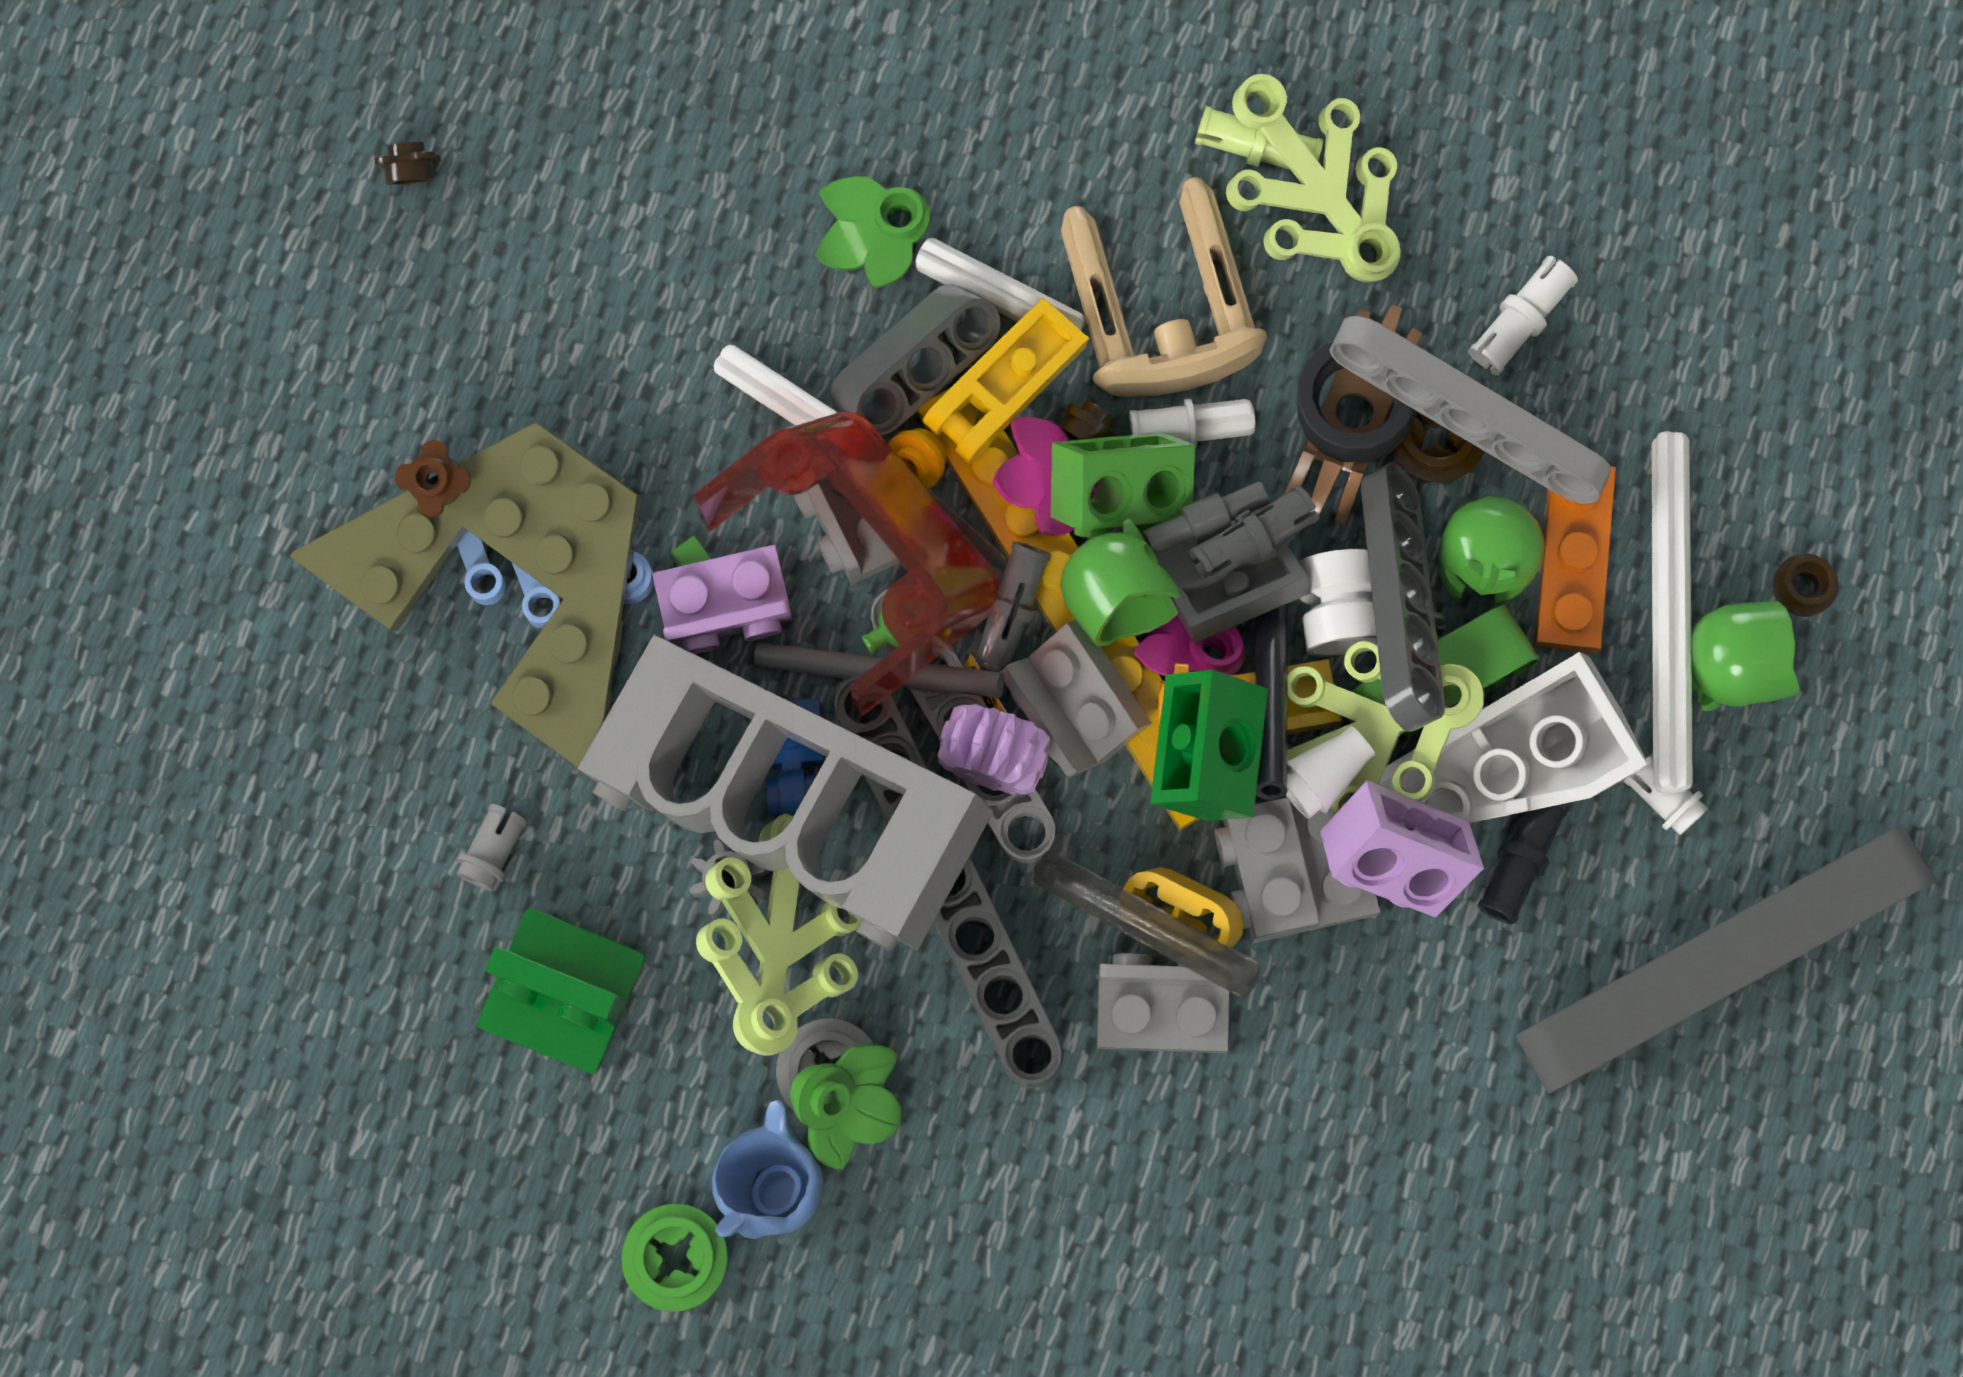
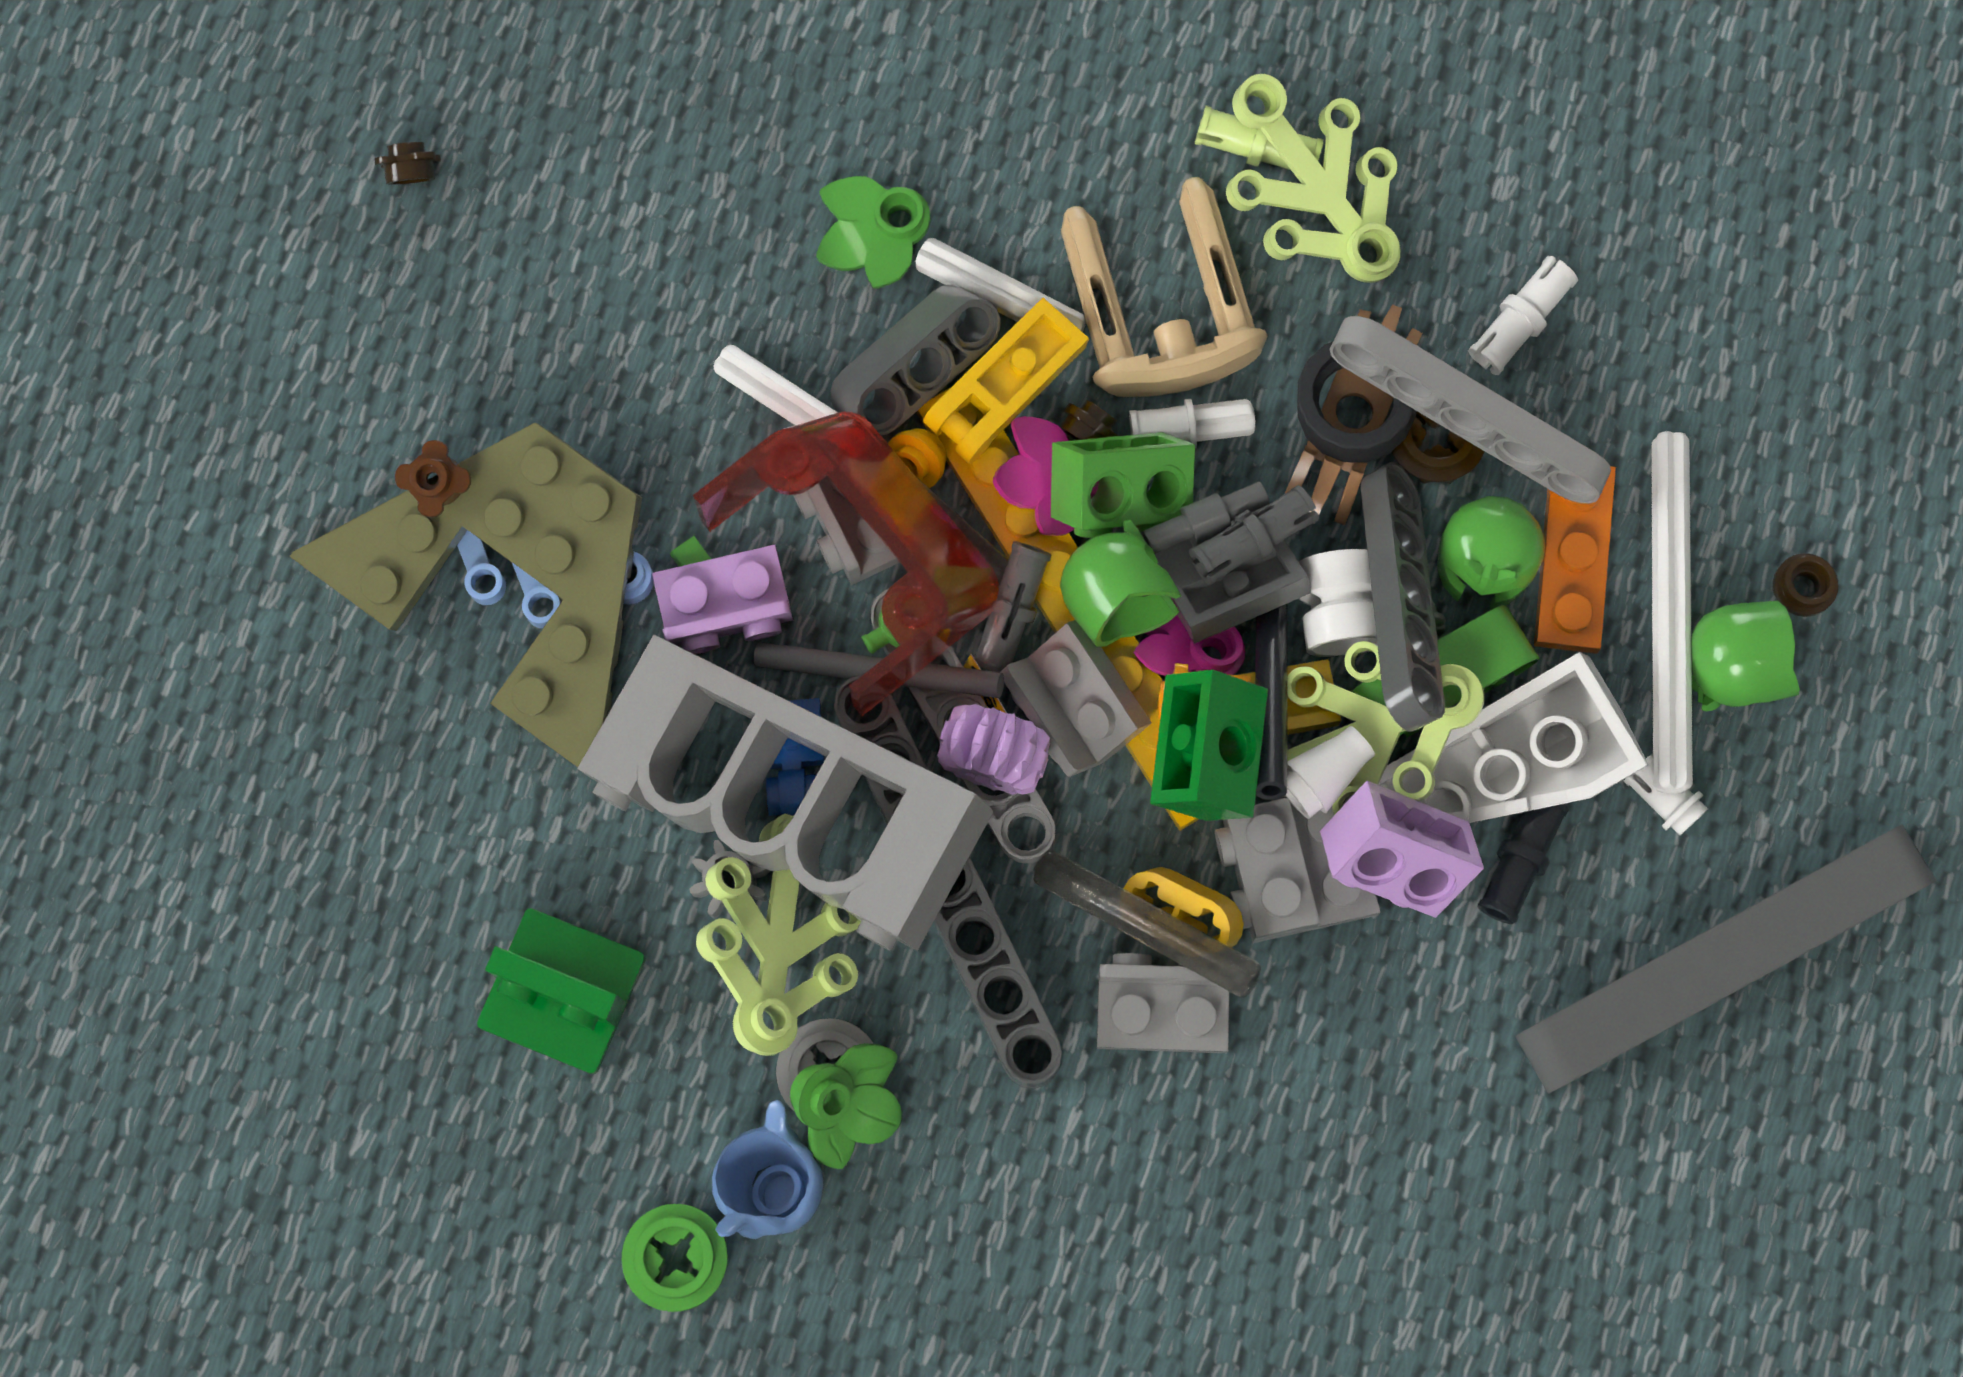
light grey pin [456,804,527,891] -> none

